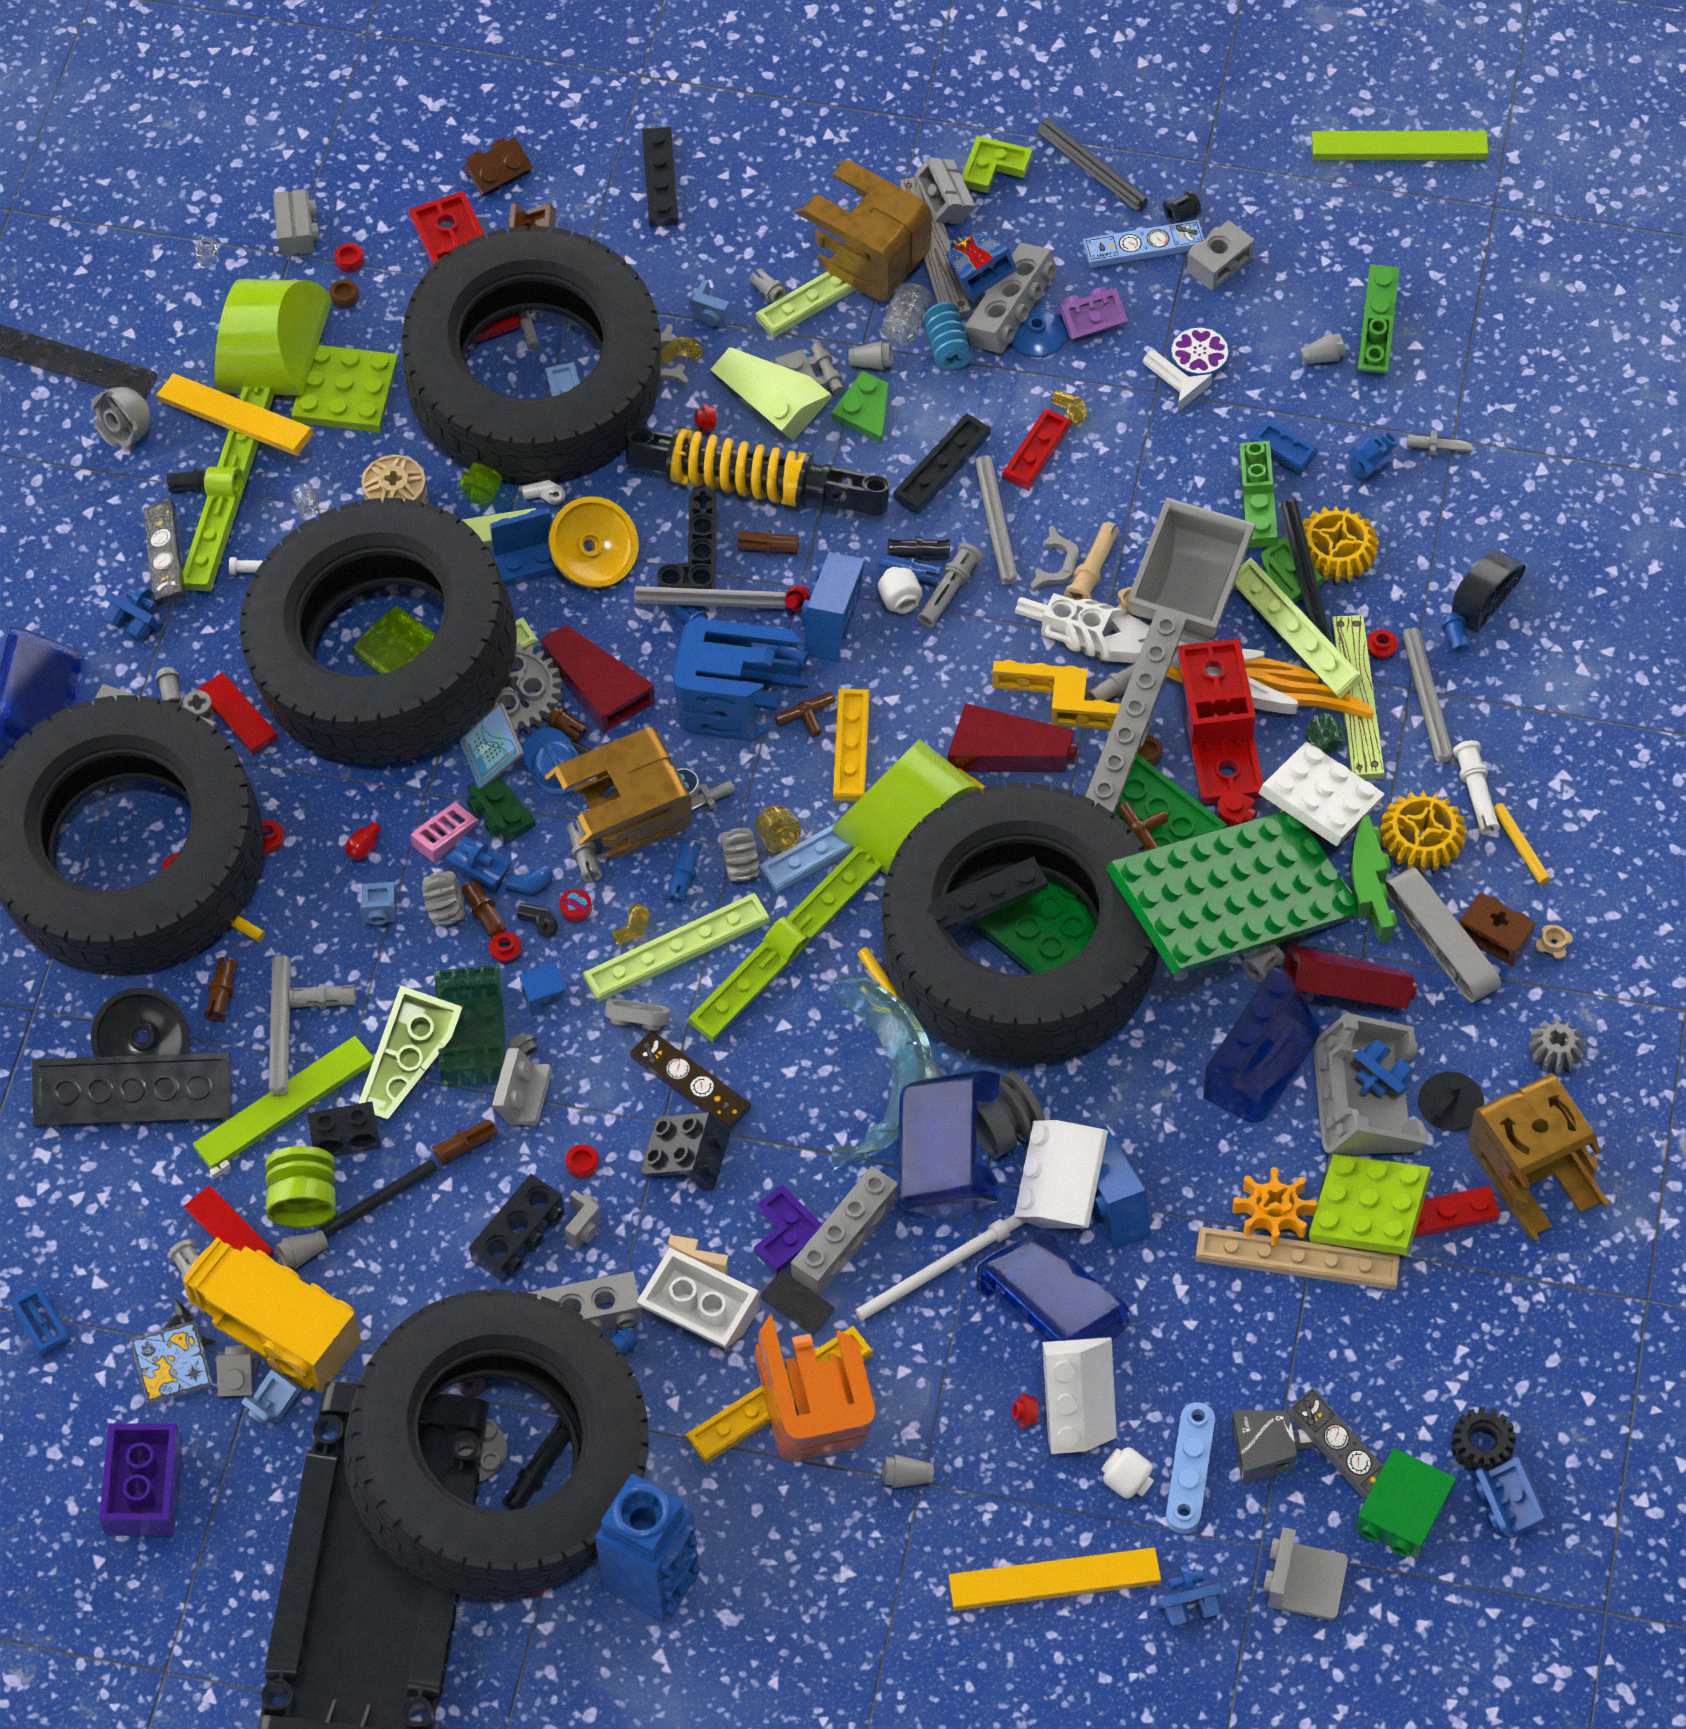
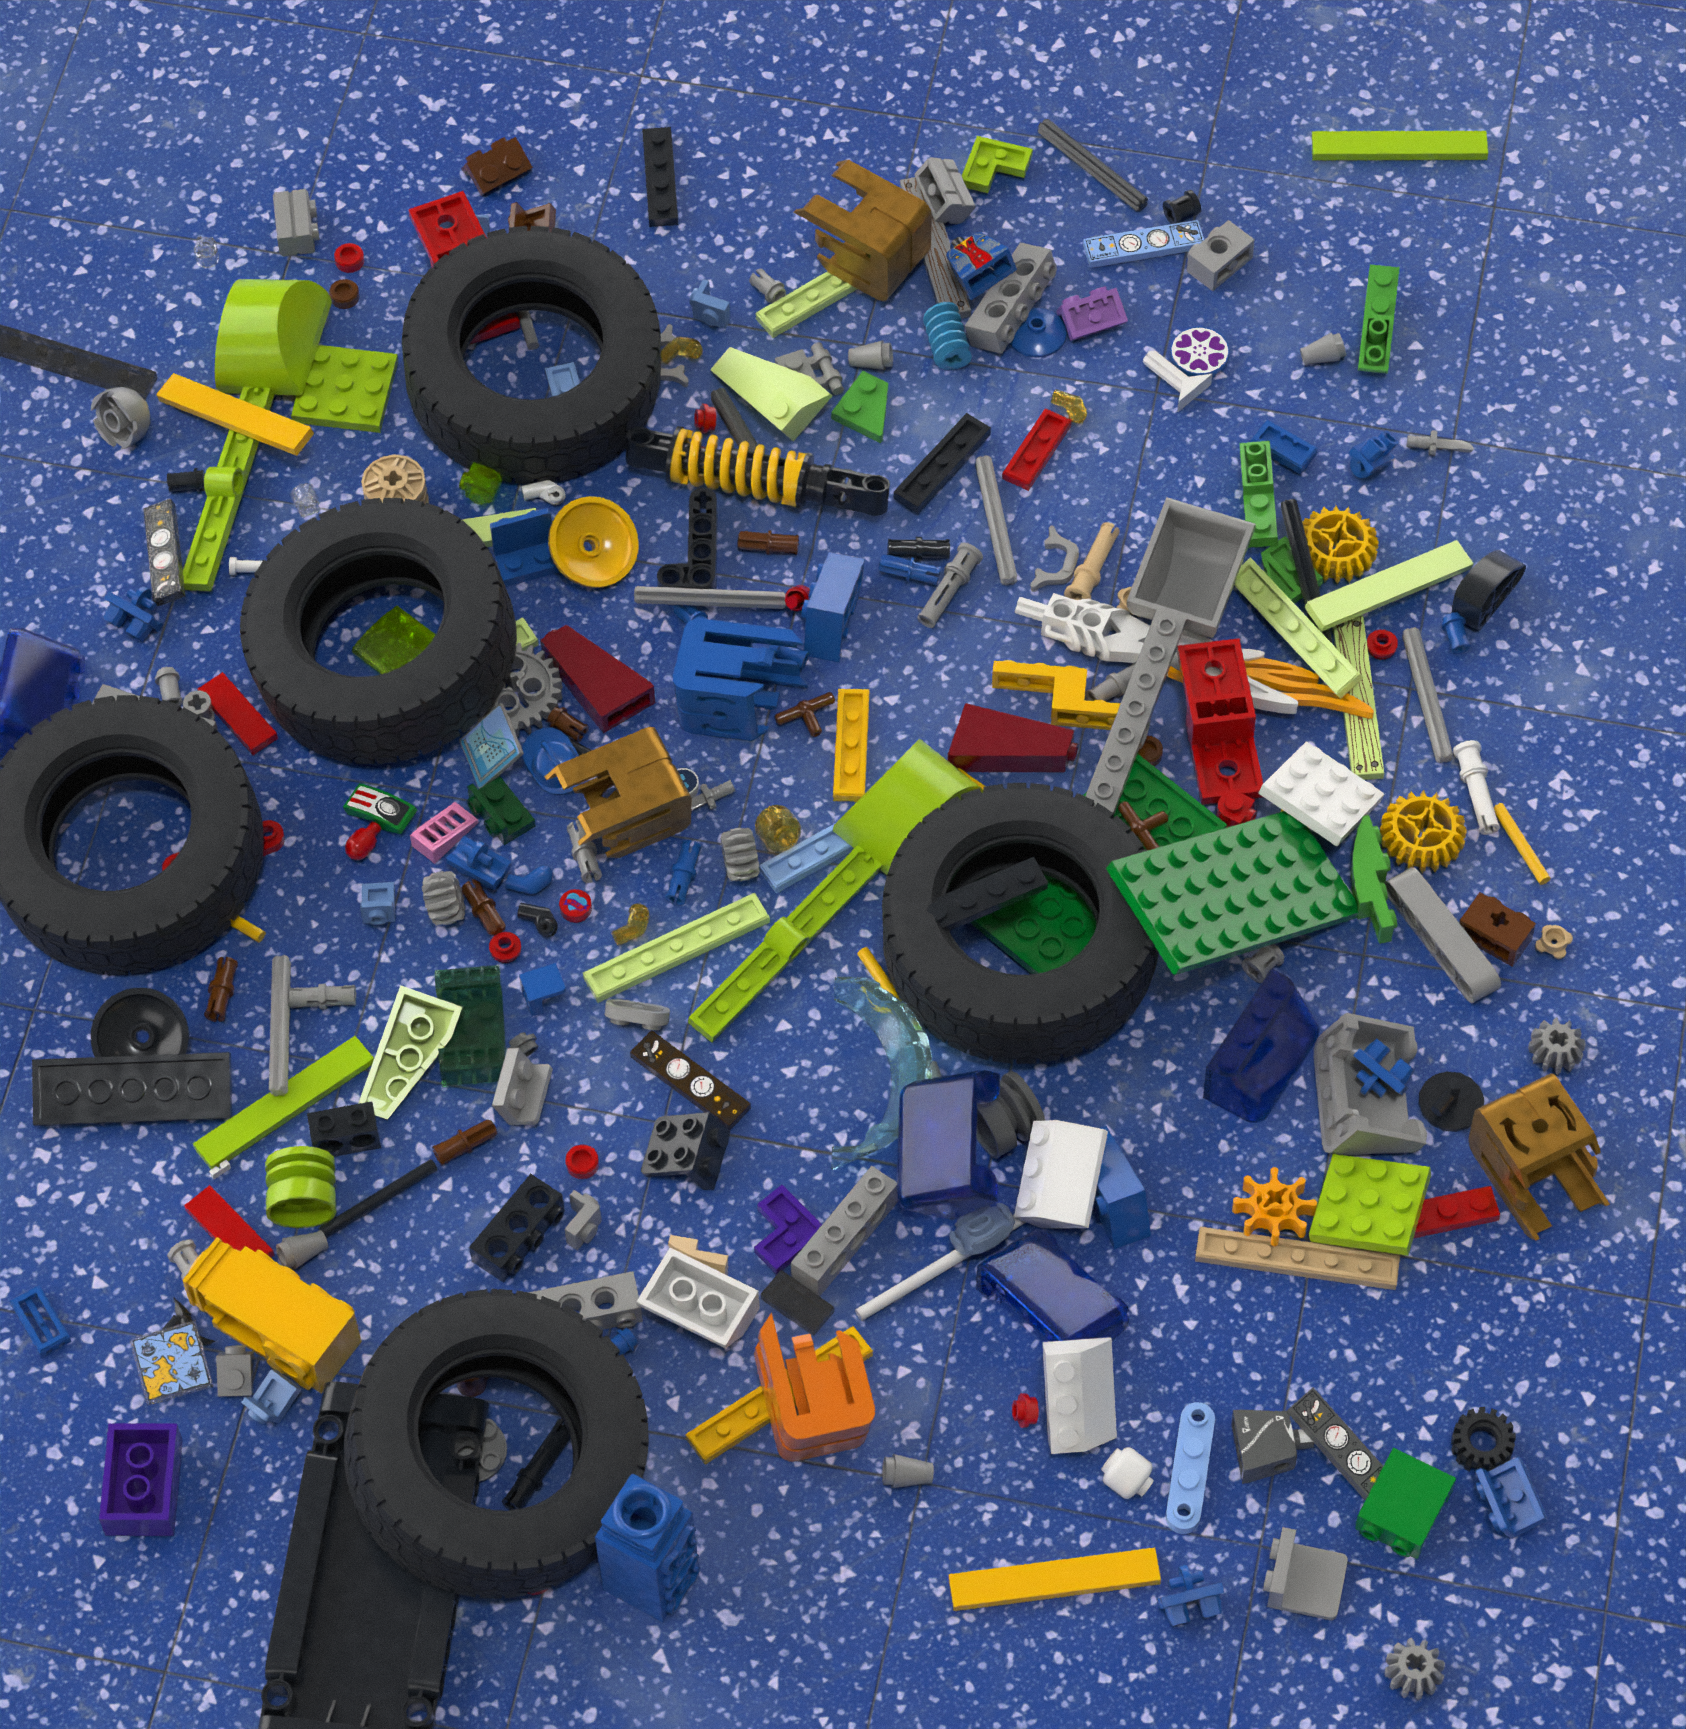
white head [878,567,922,614] -> none
clear piece [879,283,932,349] -> none
dark red slope [1282,944,1417,1009] -> none
clear green gear [1305,713,1345,754] -> none
none -> slope [343,783,417,834]
none -> dark grey axle [711,388,758,452]
none -> sand blue tile [949,1203,1015,1255]
none -> yellowish green tile [1305,540,1474,632]
none -> light grey gear [1384,1638,1445,1700]

